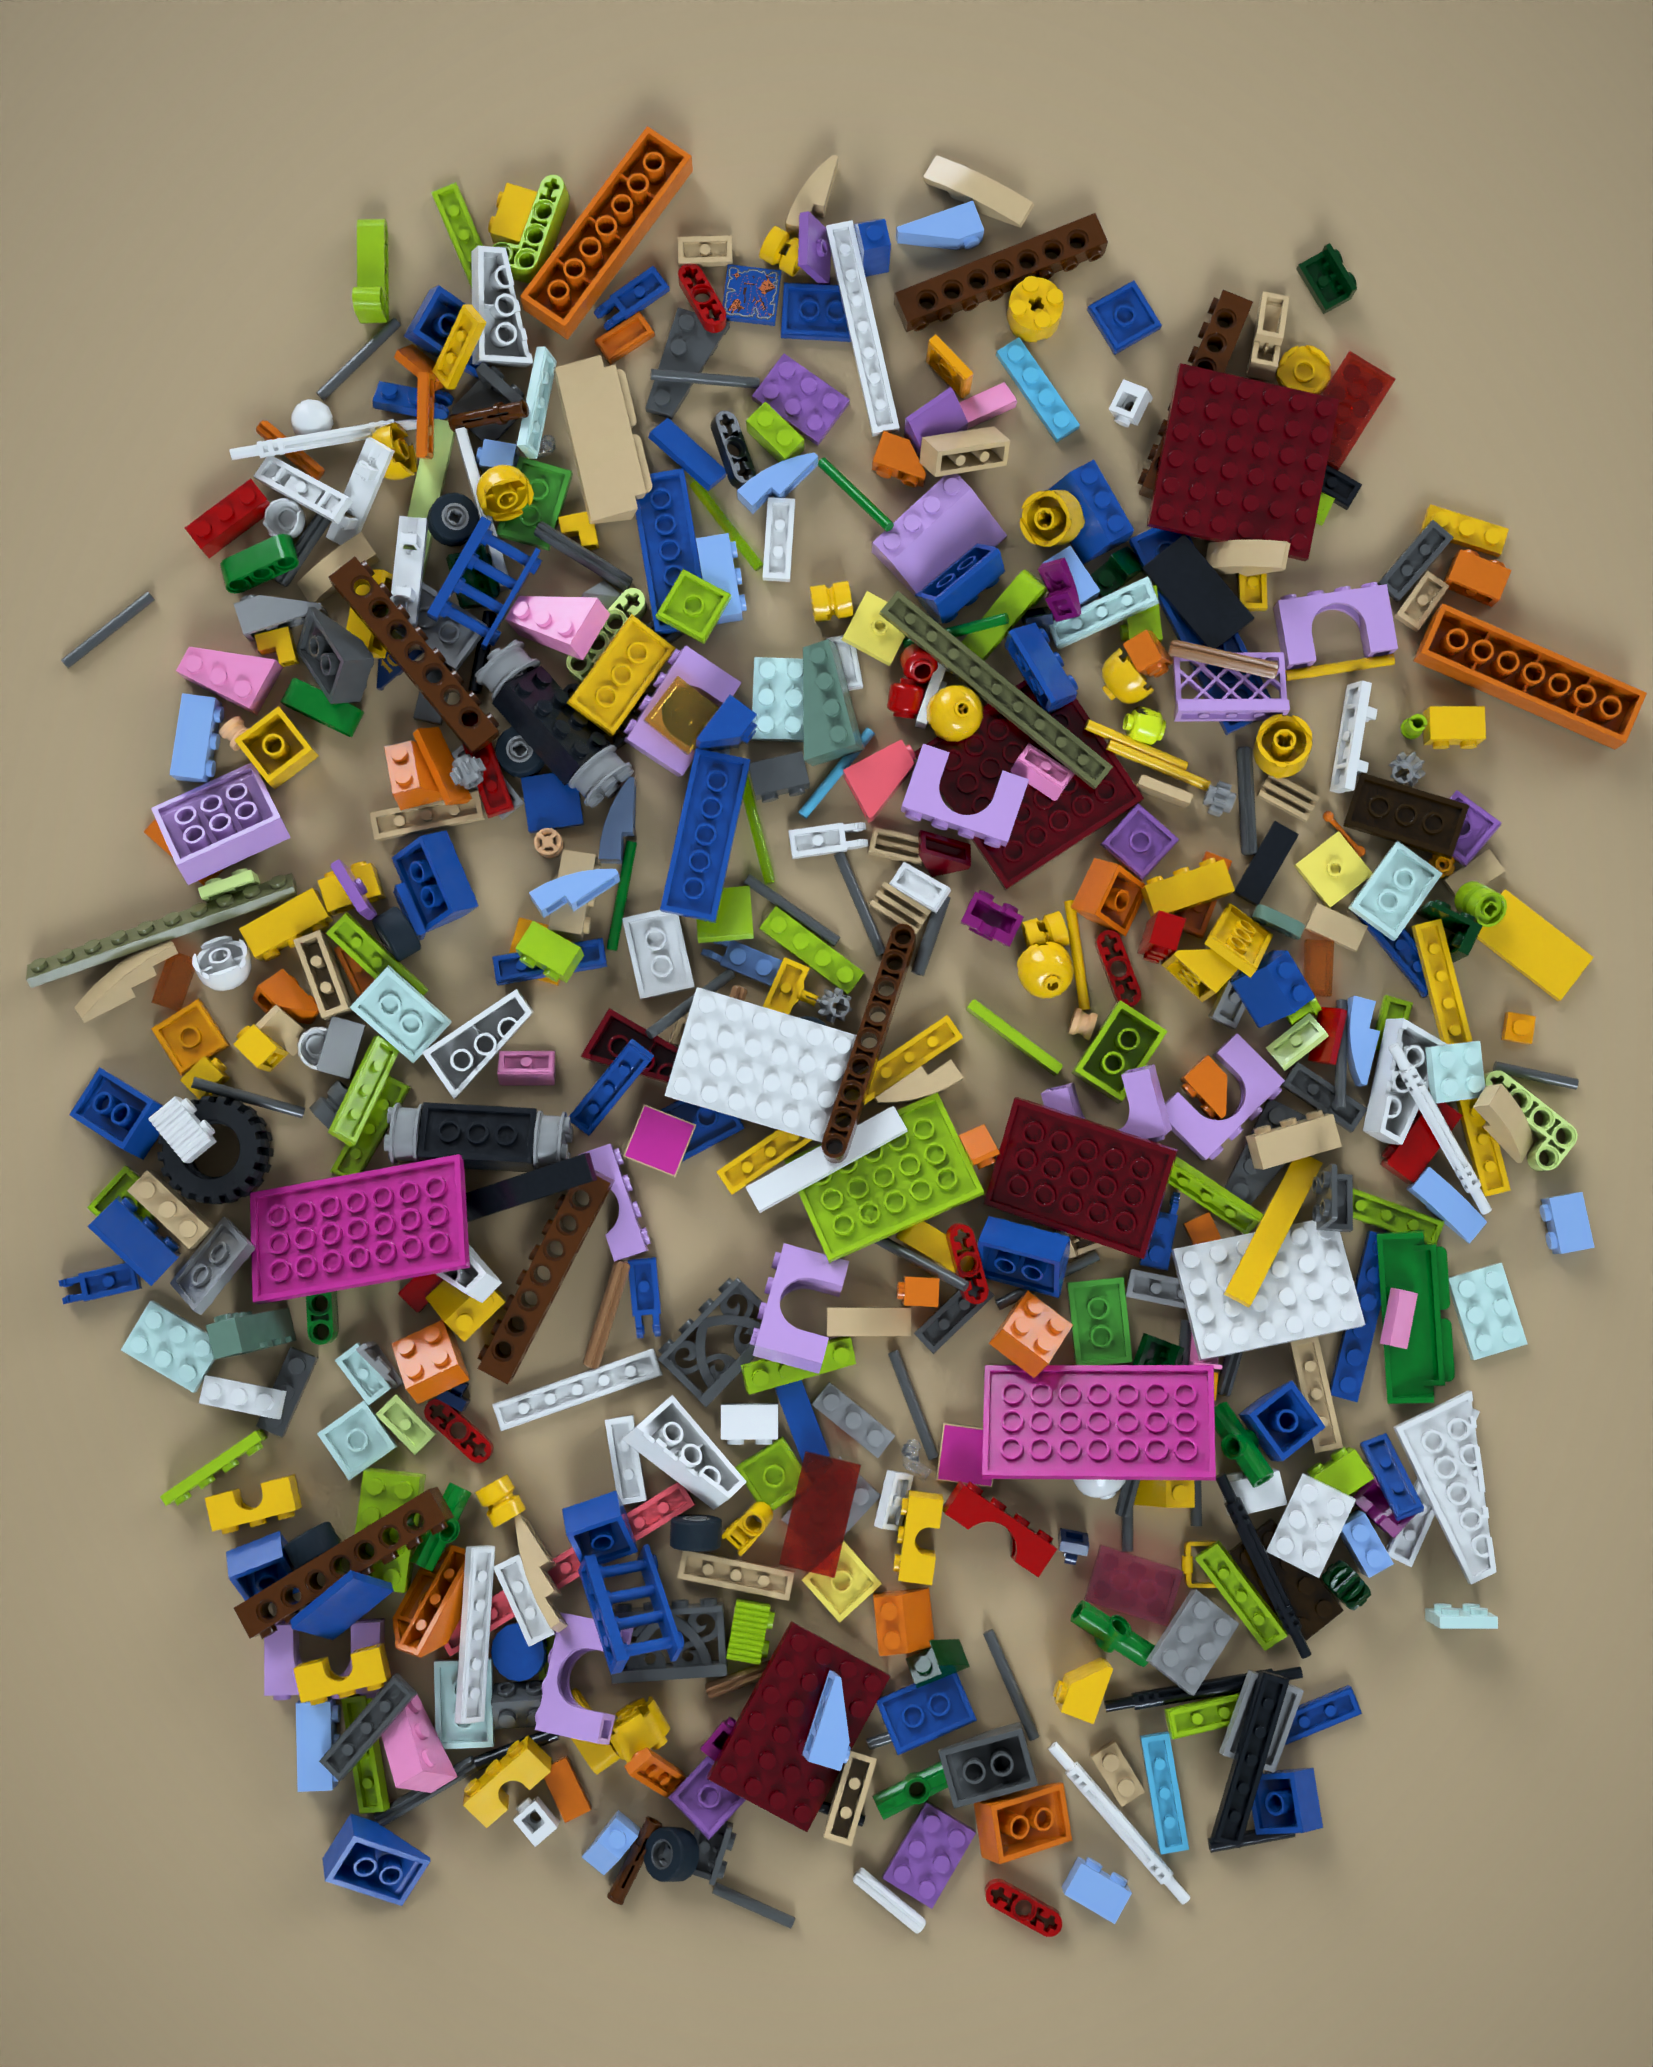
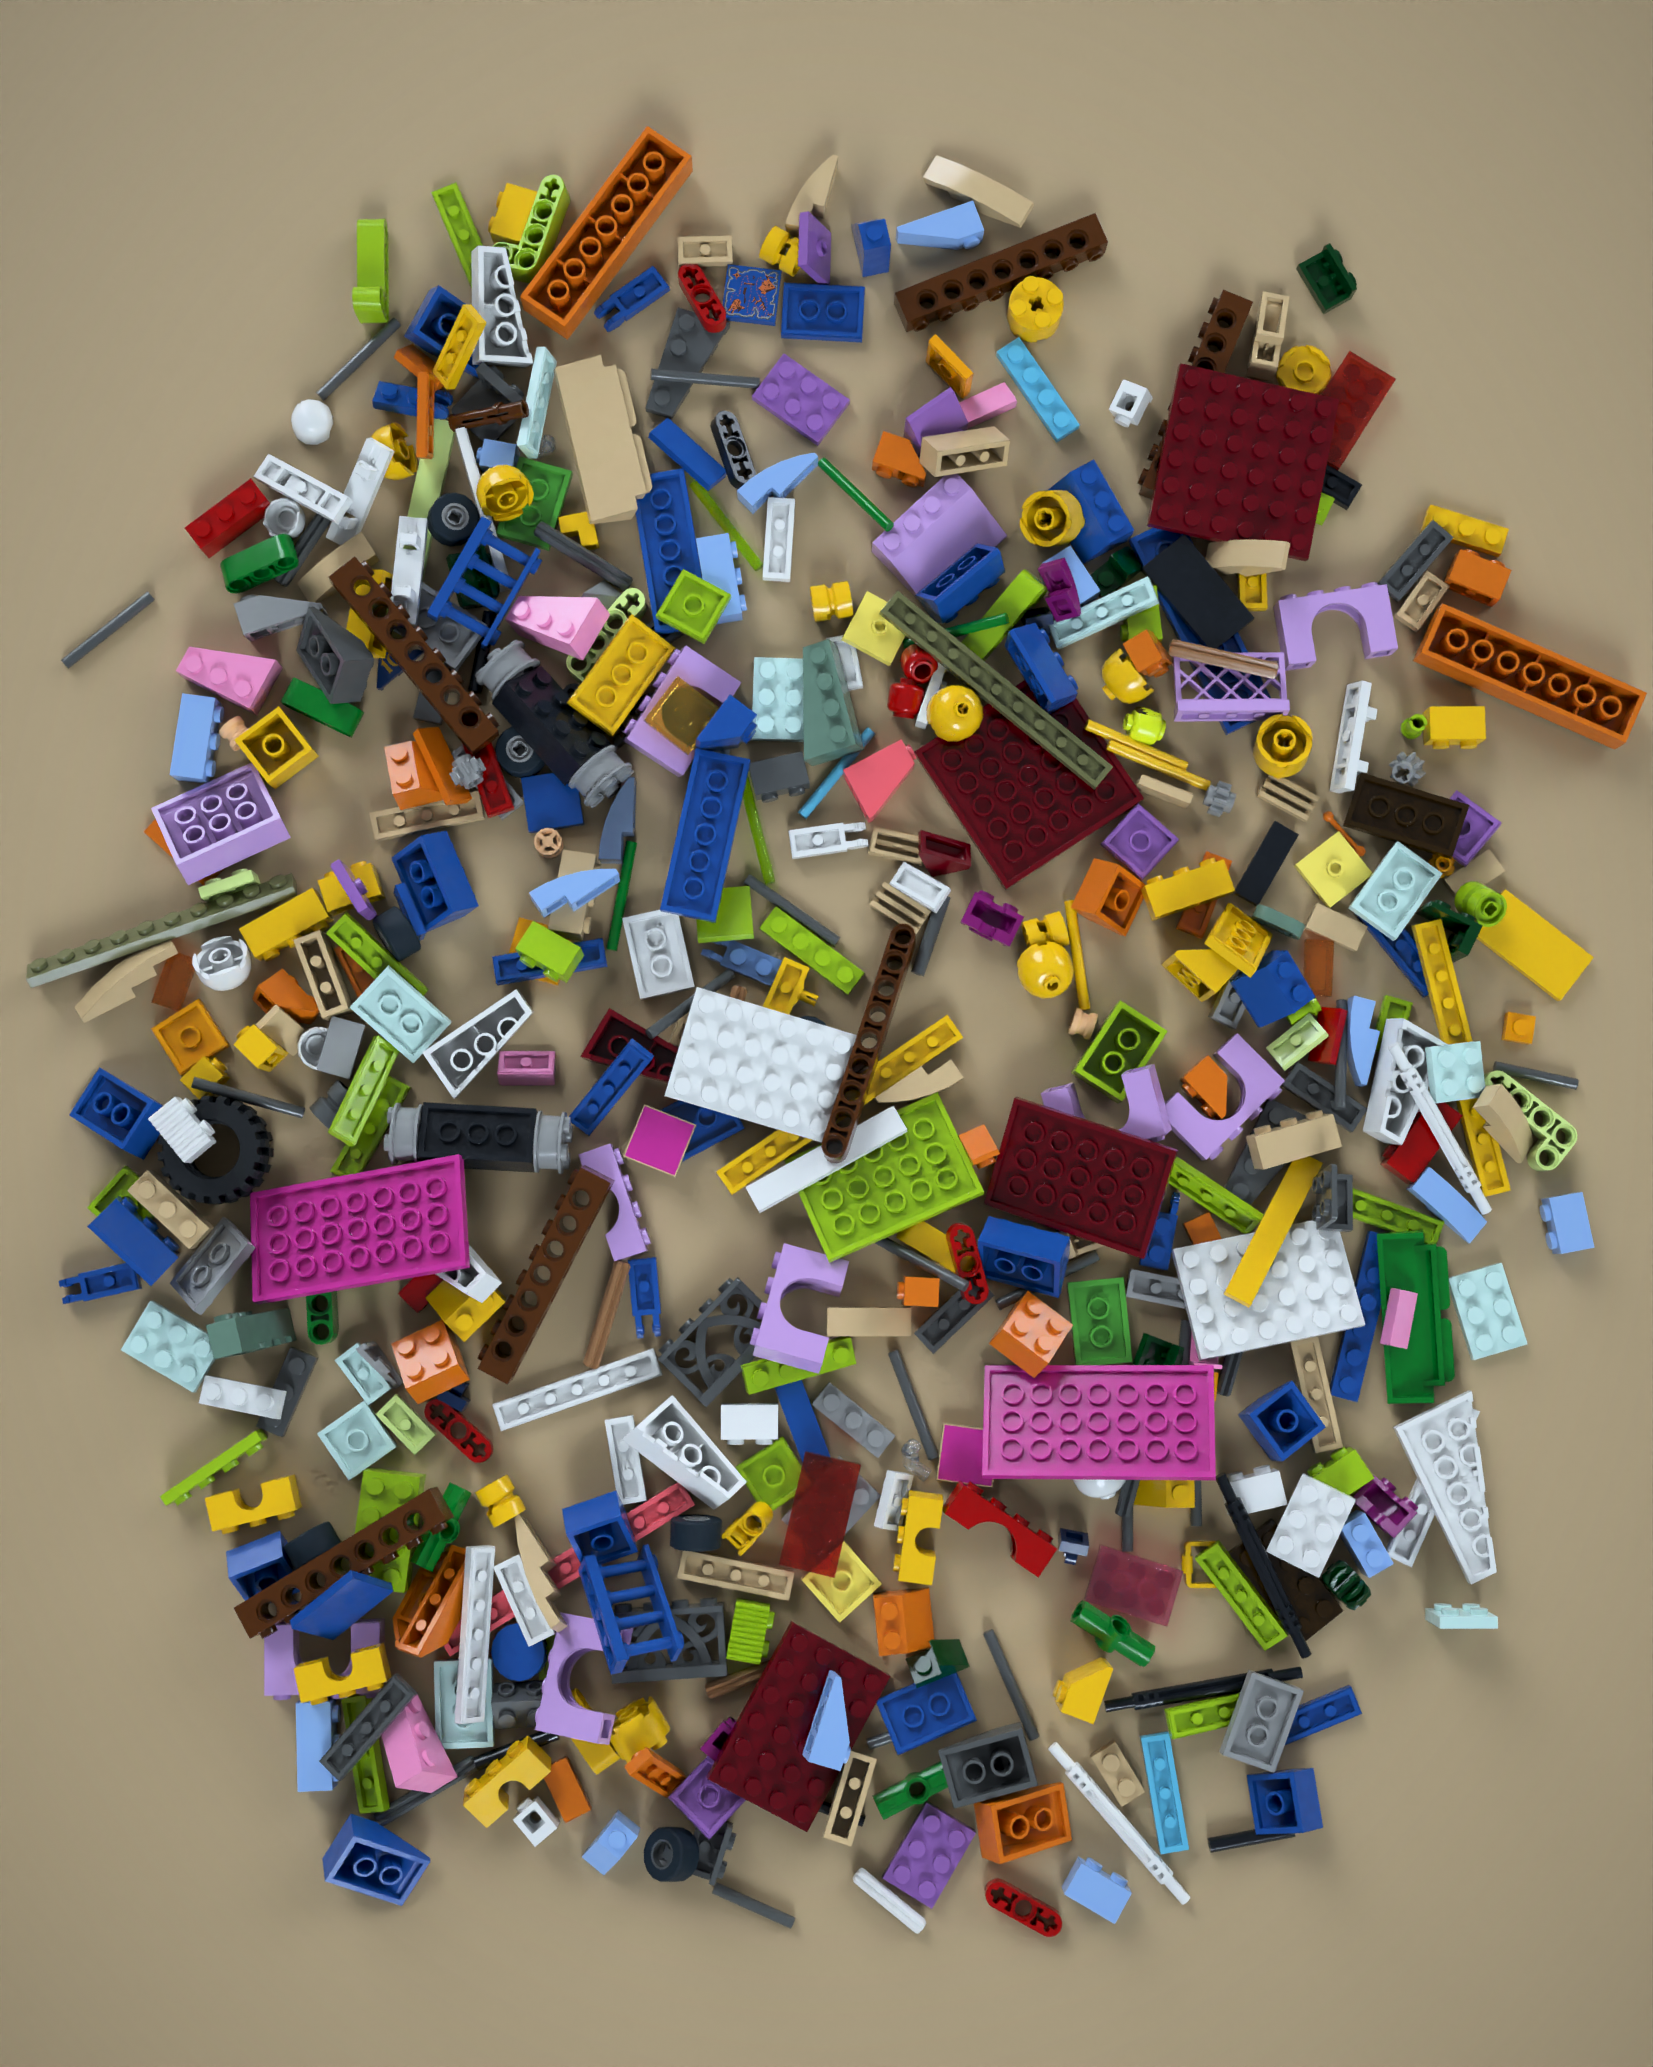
white axle [229,418,417,460] -> none
yellow piece [254,626,299,667] -> none
orange axle [256,420,325,480] -> none
black tile [466,1153,597,1223] -> none
orange tile [594,311,655,365] -> none
reddish brown pin [607,1816,662,1905] -> none
lime brick [746,401,804,462] -> none
light grey gear [817,988,853,1023] -> none
white plate [826,220,900,437] -> none
dark grey bar [834,852,885,957] -> none
lavender arch [901,744,1029,848] -> none
lime tile [966,999,1063,1076] -> none
bright pink slope [1011,743,1074,801] -> none
blue tile [1087,280,1162,355] -> none
red beam [1095,930,1141,1007] -> none
red brick [1137,910,1186,964] -> none
light grey plate [1146,1589,1239,1696] -> none
black tile [1210,1670,1290,1848] -> none
green piece [1214,1402,1274,1488] -> none
dark grey axle [1236,746,1257,855] -> none
yellow bar [1285,654,1395,681] -> none
blue tile [1360,1433,1424,1521] -> none

